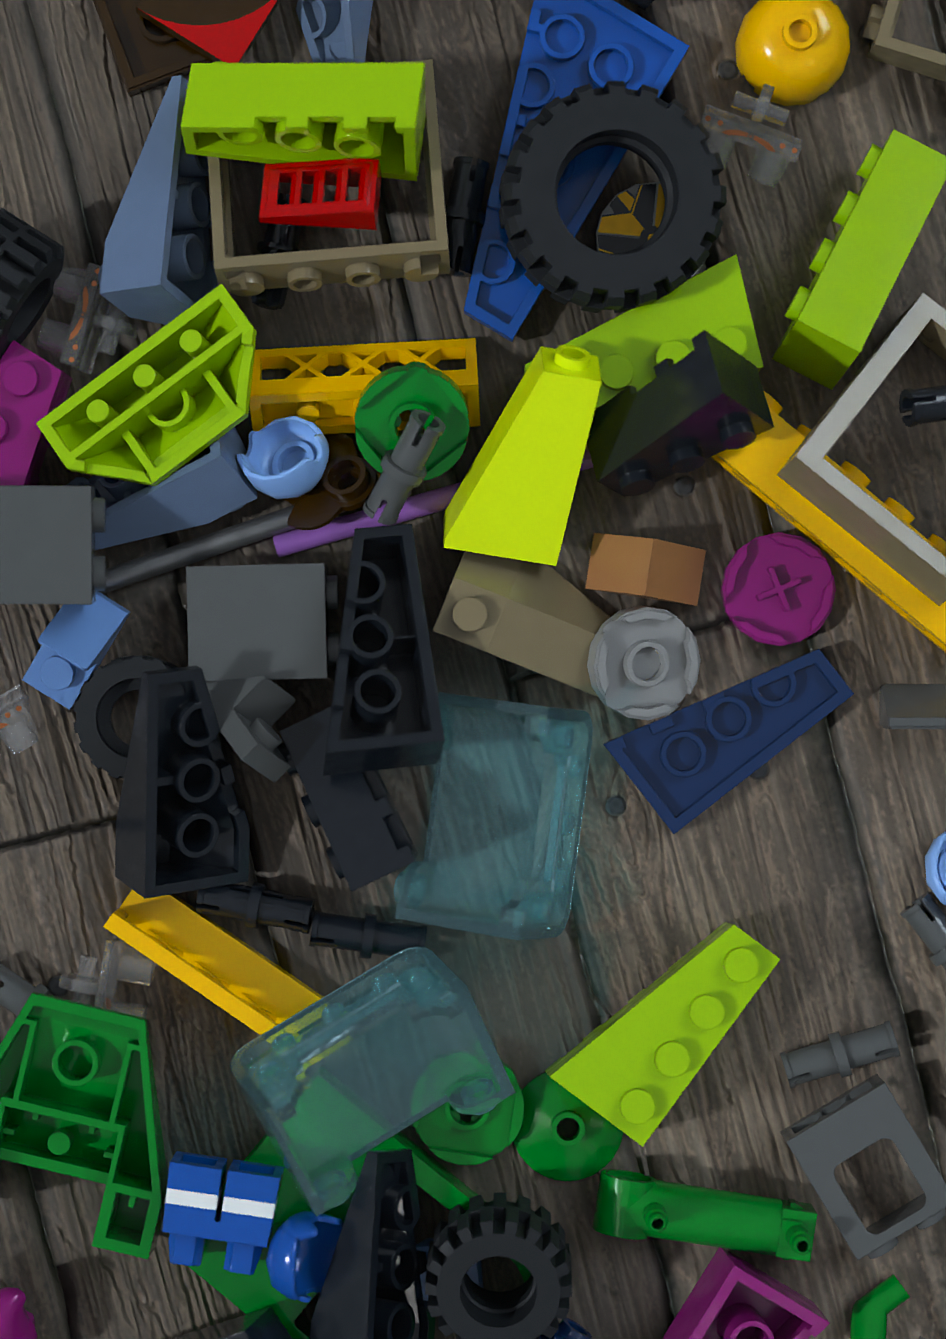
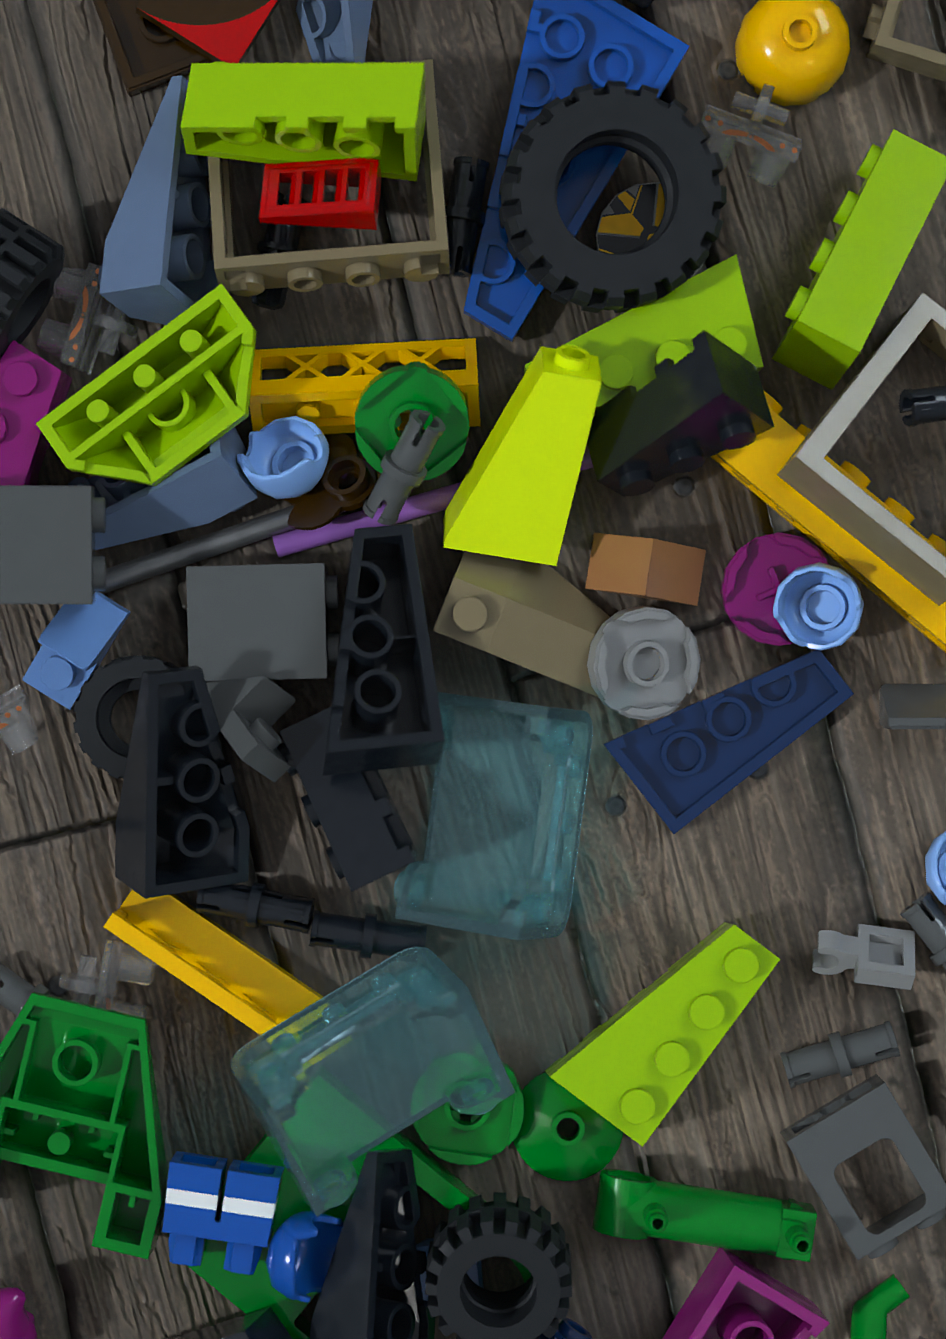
none -> light blue hair [773,562,864,651]
none -> light grey plate [812,924,915,990]

